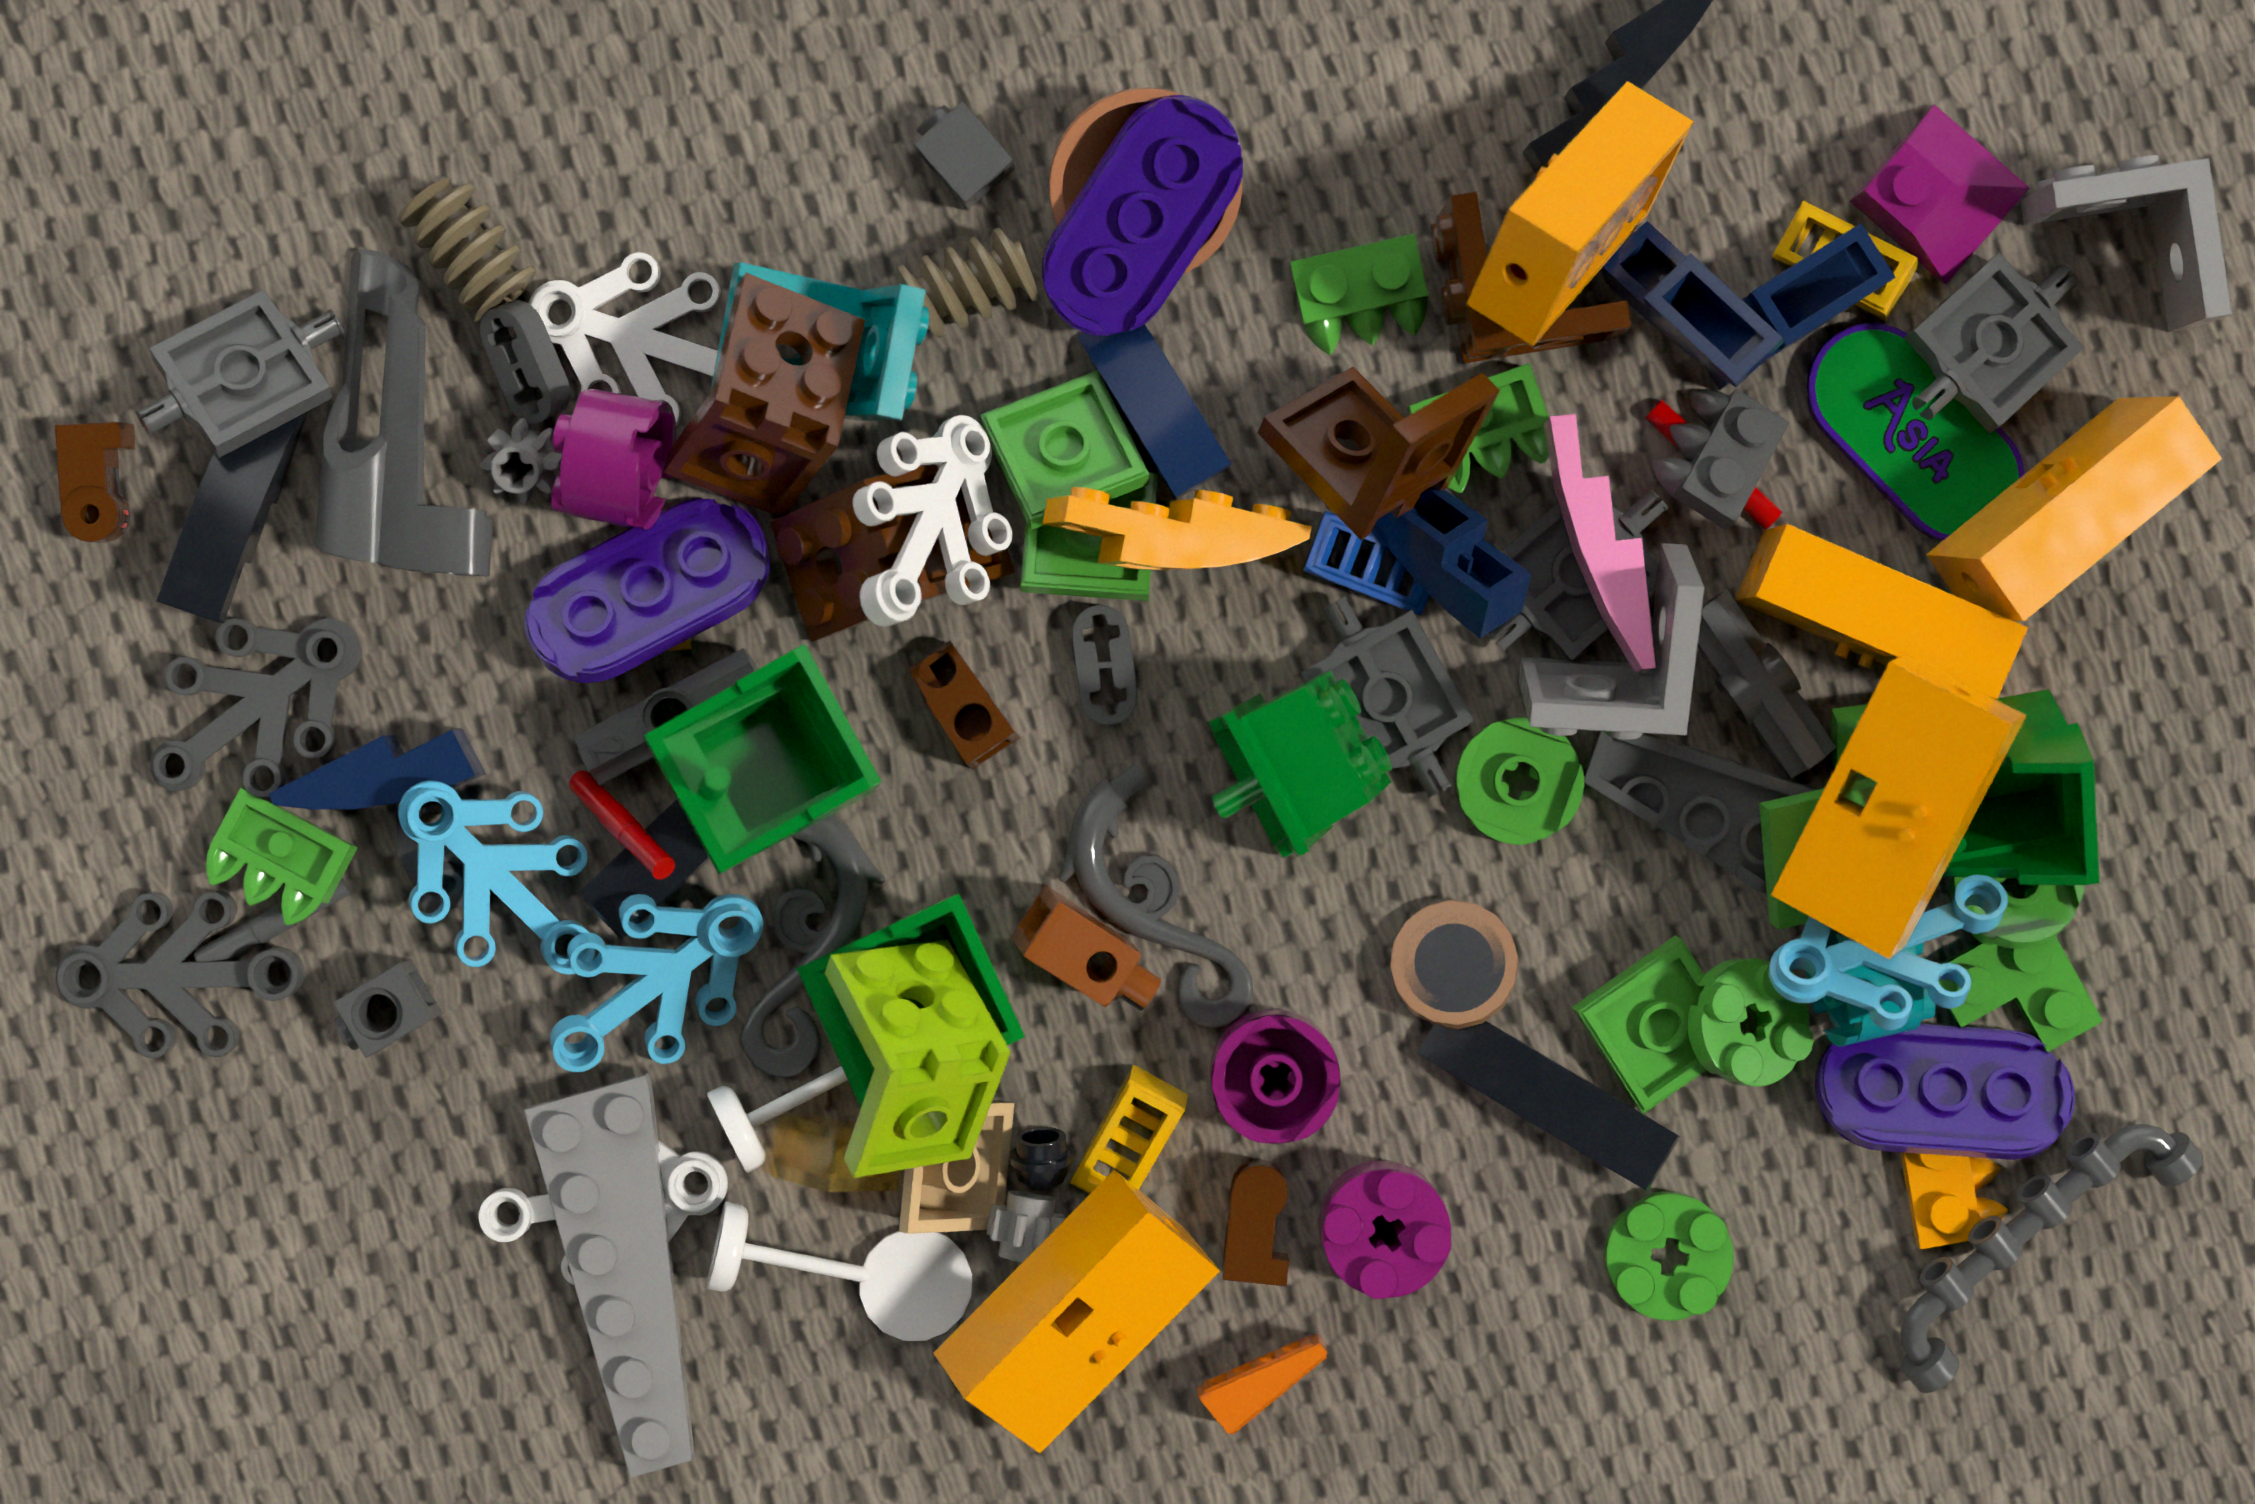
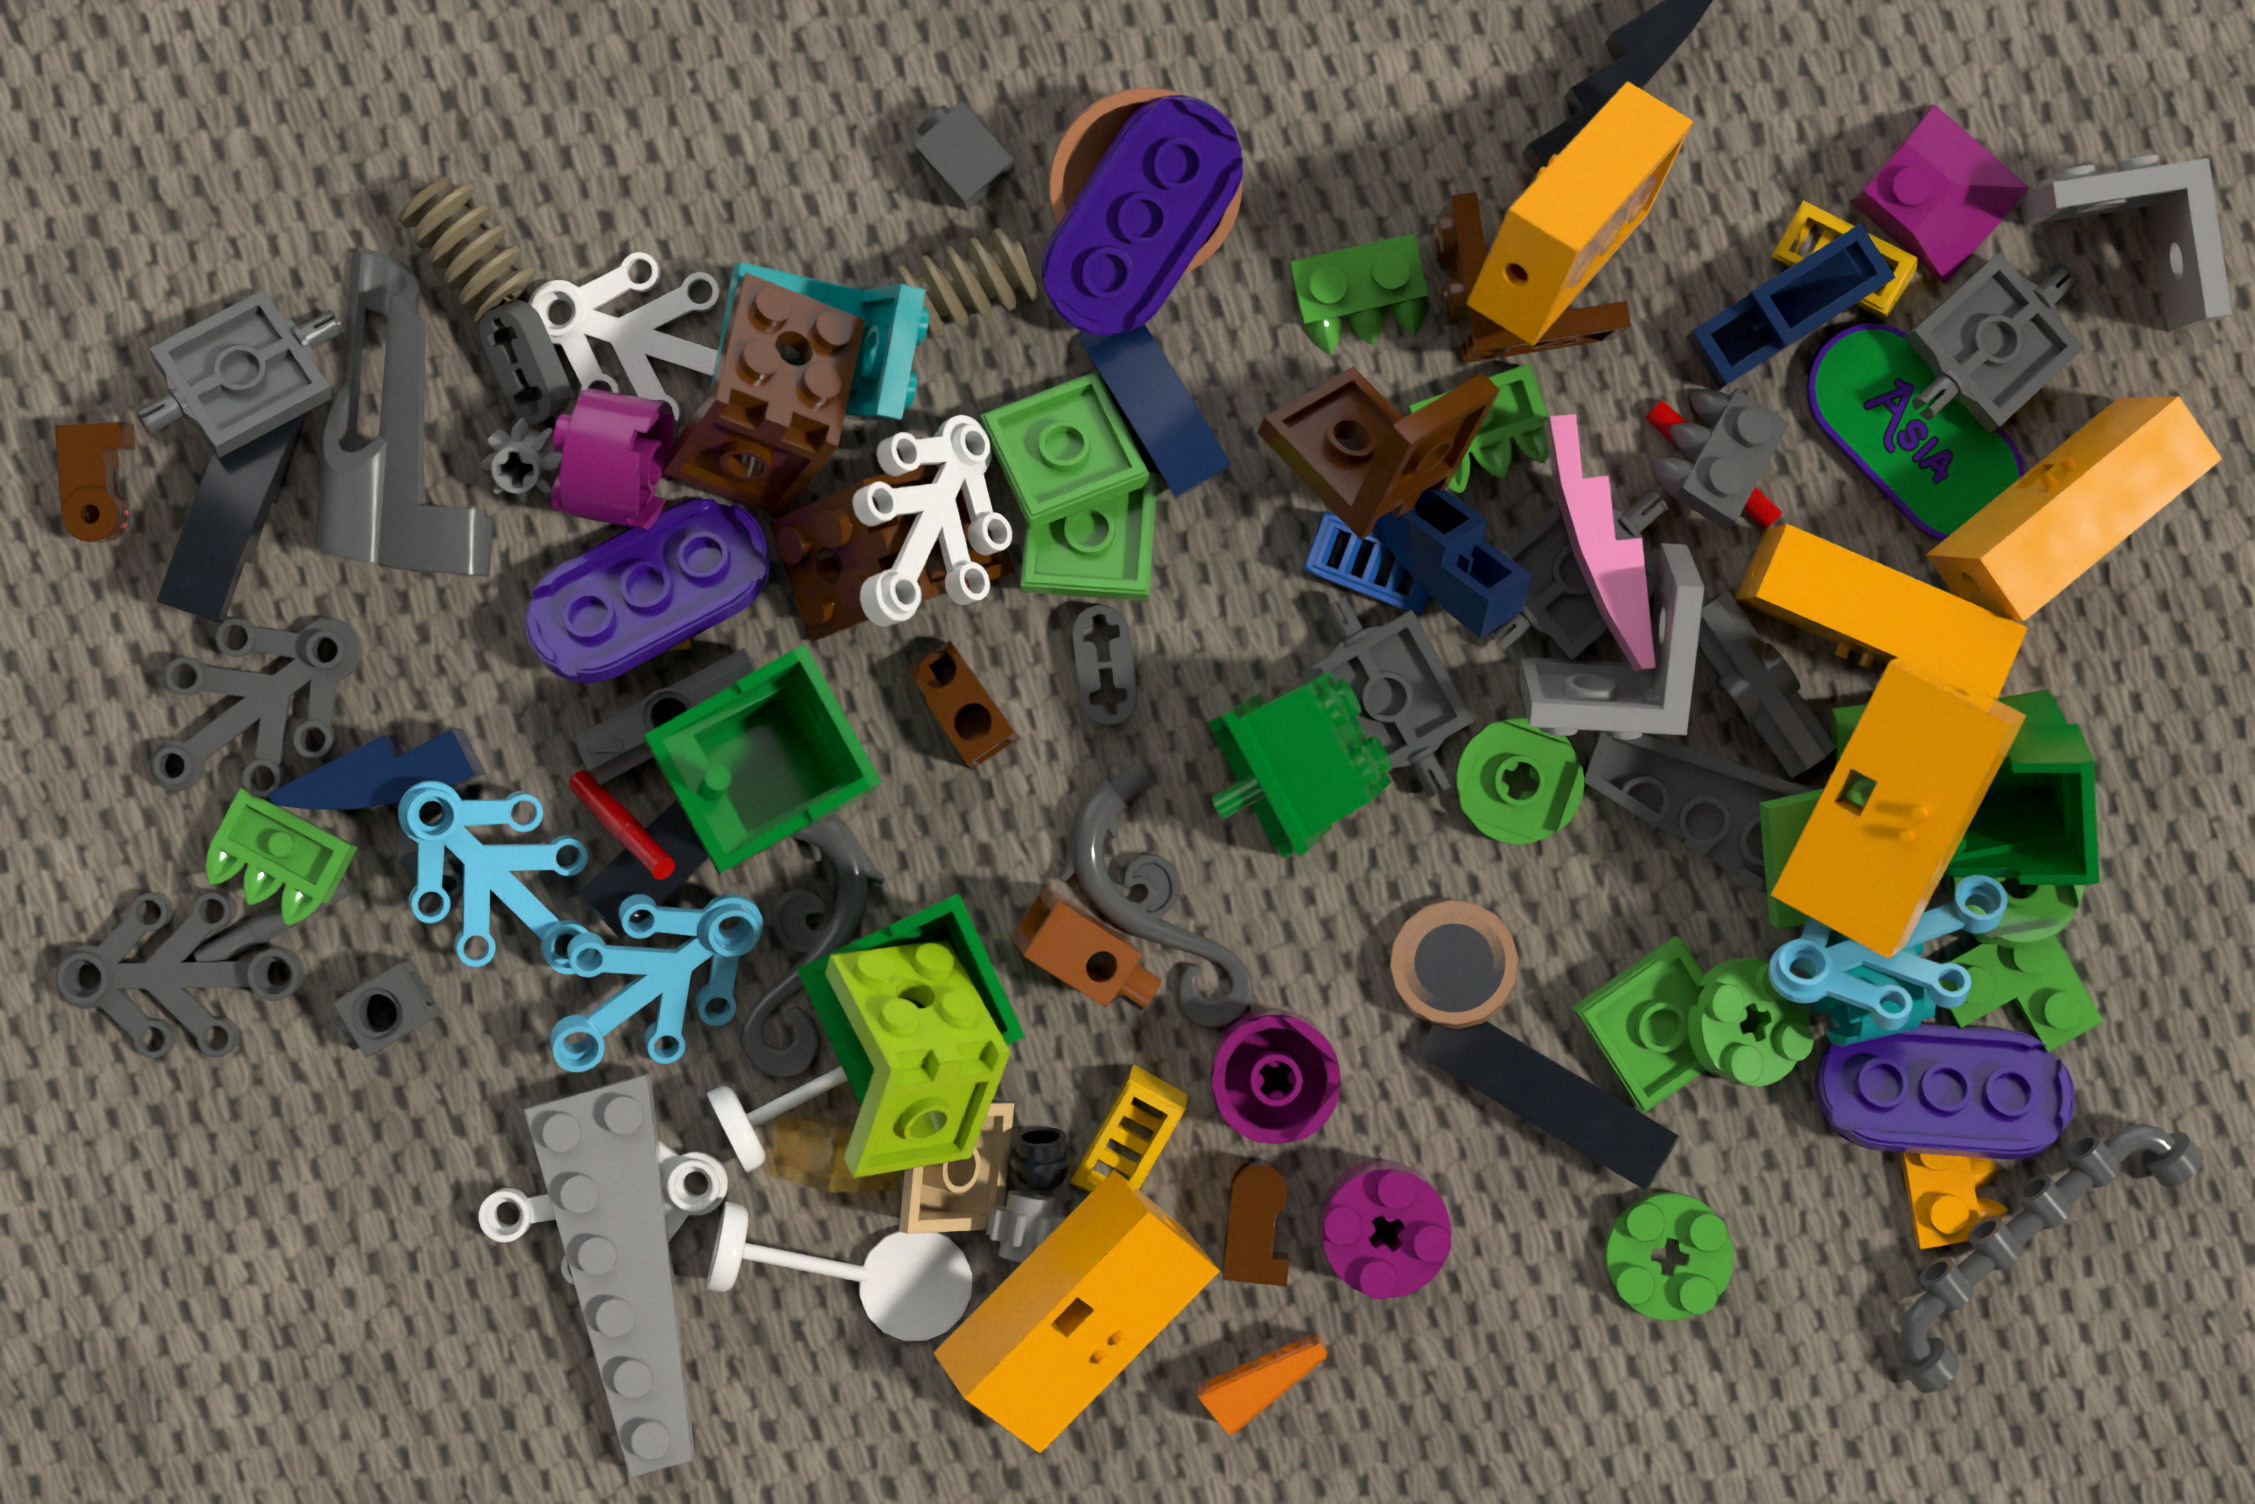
light orange slope [1042,487,1312,571] -> none
dark blue slope [1601,221,1784,387] -> none

